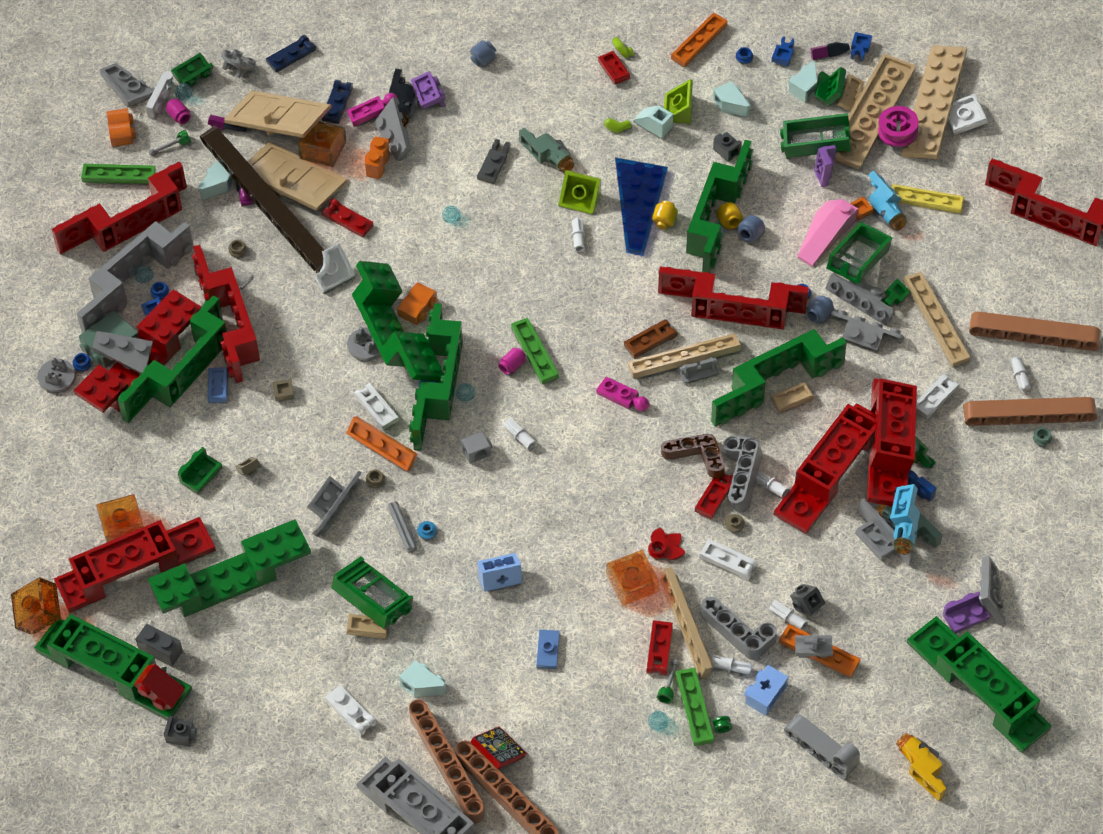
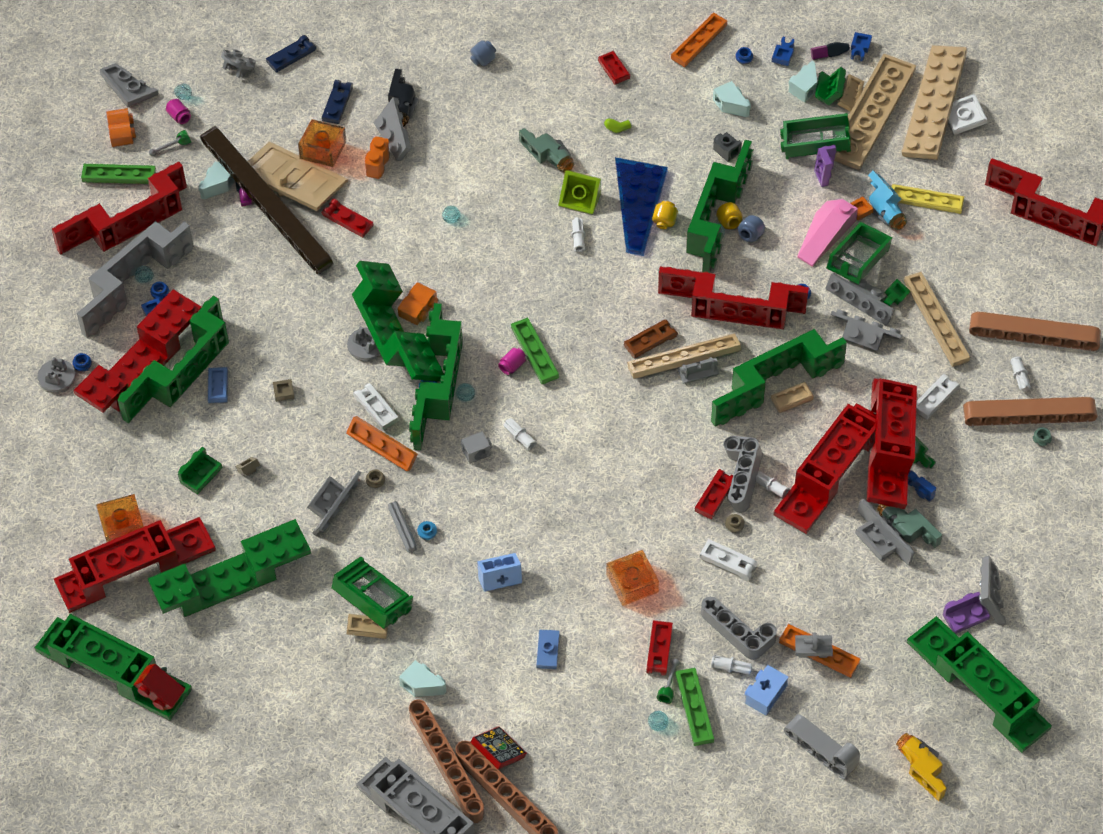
clear orange brick [11,577,61,635] -> none
sand green brick [79,311,139,368] -> none
light grey wing [92,331,153,375] -> none
dark grey brick [135,623,183,667] -> none
white plate [146,71,175,119] -> none
dark grey brick [164,716,197,747] -> none
green bracket [171,52,214,89] -> none
red bracket [192,245,260,384] -> none
magenta piece [208,114,248,132] -> none
tan door [224,90,332,138] -> none
dark tan plate [228,240,247,257] -> none
clear plate [233,265,254,290] -> none
white tile [314,243,356,293] -> none
white plate [325,685,377,736] -> none
dark pink plate [347,93,398,127] -> none
medium lavender bracket [411,71,446,110] -> none
dark grey hinge [477,139,511,184] -> none
dark pink plate [596,377,649,412] -> none
lime arm [612,37,634,58] -> none
light aqua slope [633,106,673,138] -> none
red plate [648,527,685,560] -> none
tan plate [660,567,713,679] -> none
reddish brown beam [661,434,725,478] -> none
lime slope [664,79,693,124] -> none
green bush [712,716,732,734] -> none
white axle [769,600,808,630] -> none
dark grey brick [790,584,825,615] -> none
sand blue head [806,295,834,323] -> none
dark pink wheel [878,106,919,147] -> none
medium azure plate [890,484,920,555] -> none

